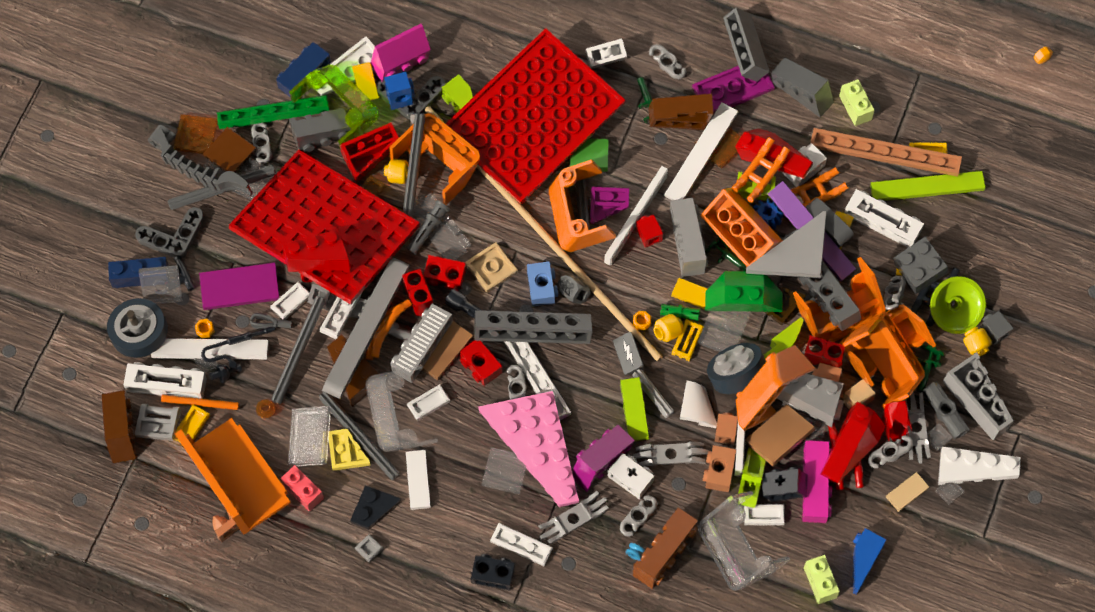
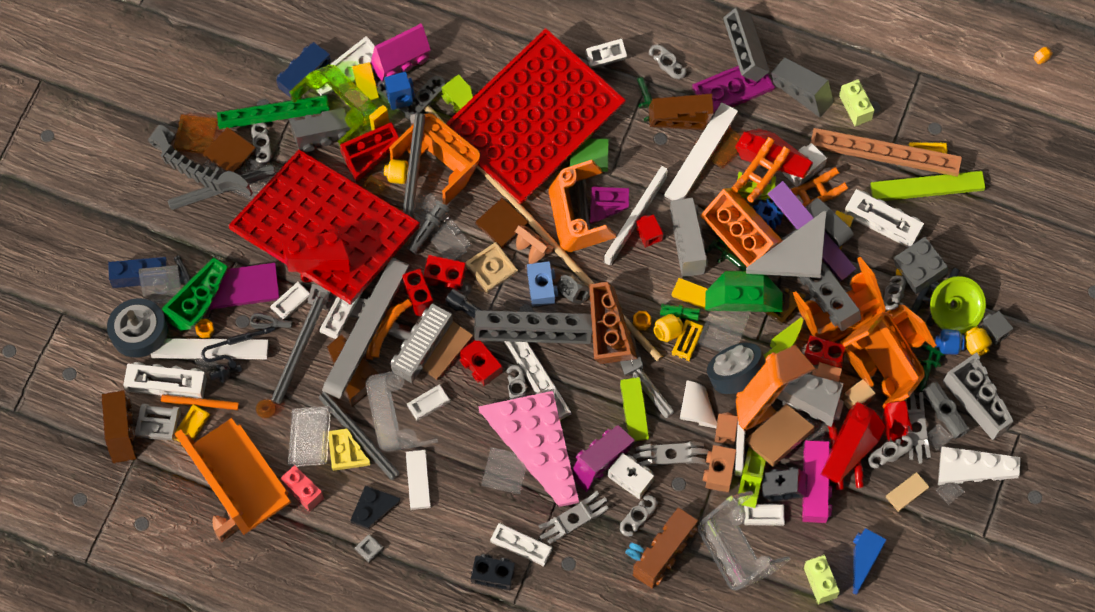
dark grey beam [135,207,204,258] -> none
none -> green wedge [162,257,228,330]
none -> yellow tile [369,105,390,131]
none -> reddish brown tile [475,198,529,249]
none -> nougat tile [515,225,554,264]
none -> dark orange wedge [589,282,638,364]
none -> blue head [936,329,964,355]

